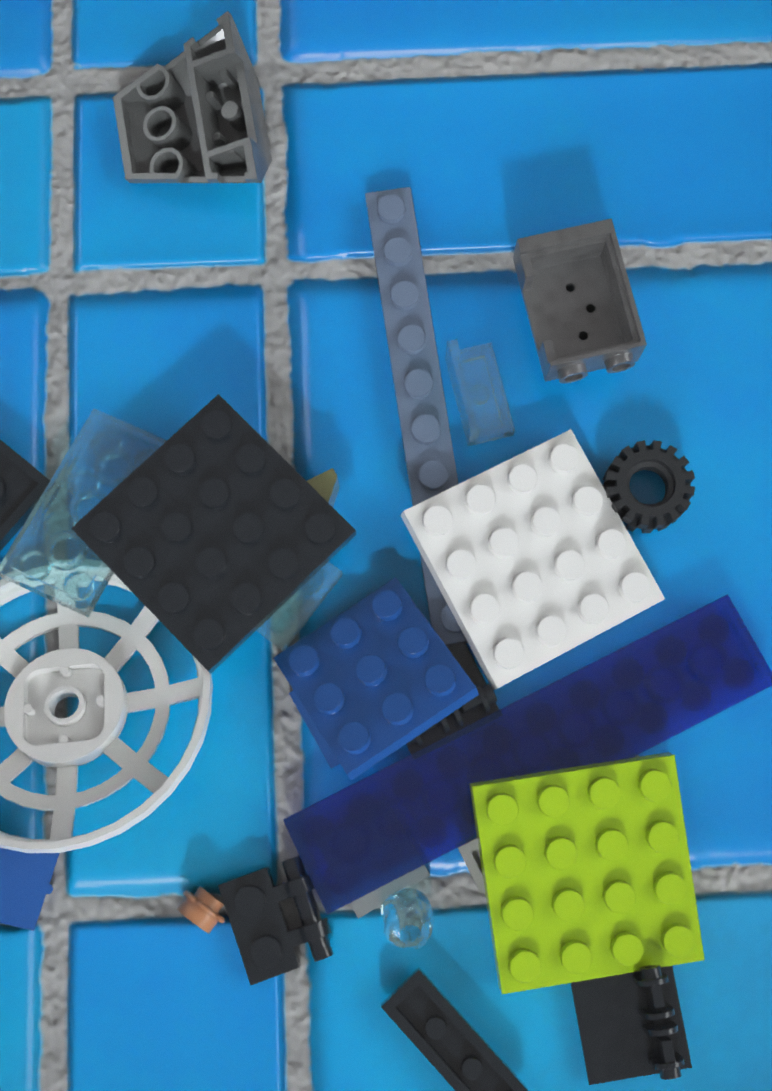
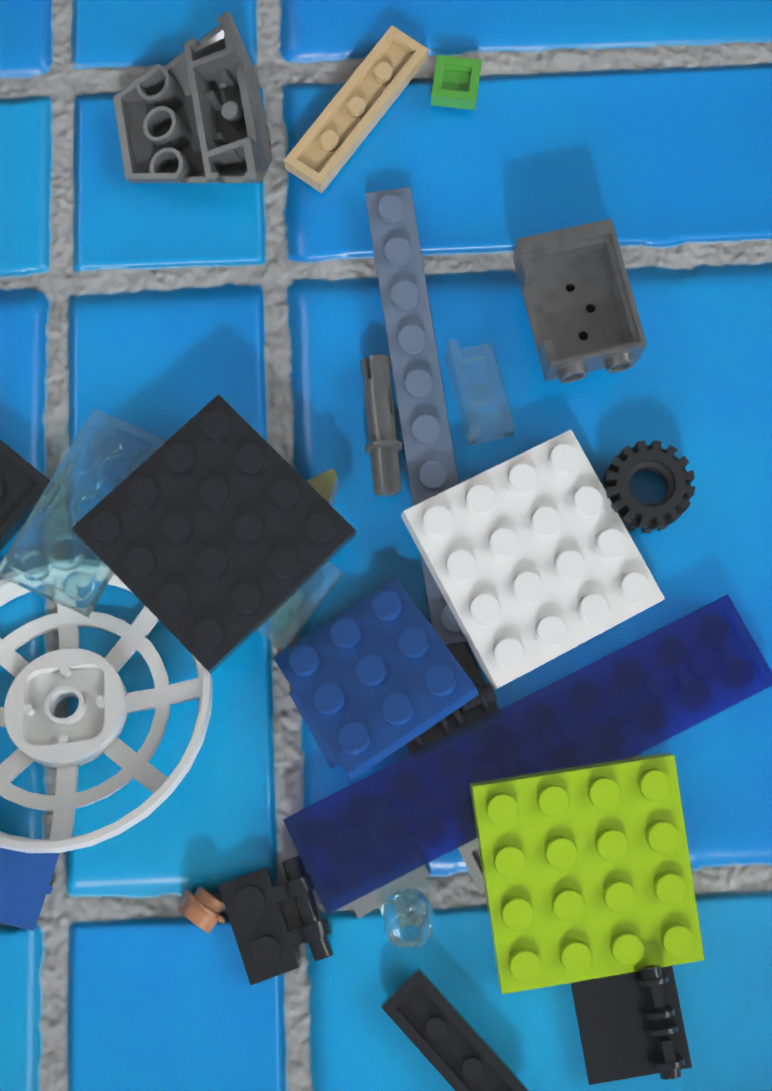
none -> tan plate [284,25,428,193]
none -> dark grey axle [360,354,402,497]
none -> bright green plate [431,55,482,110]

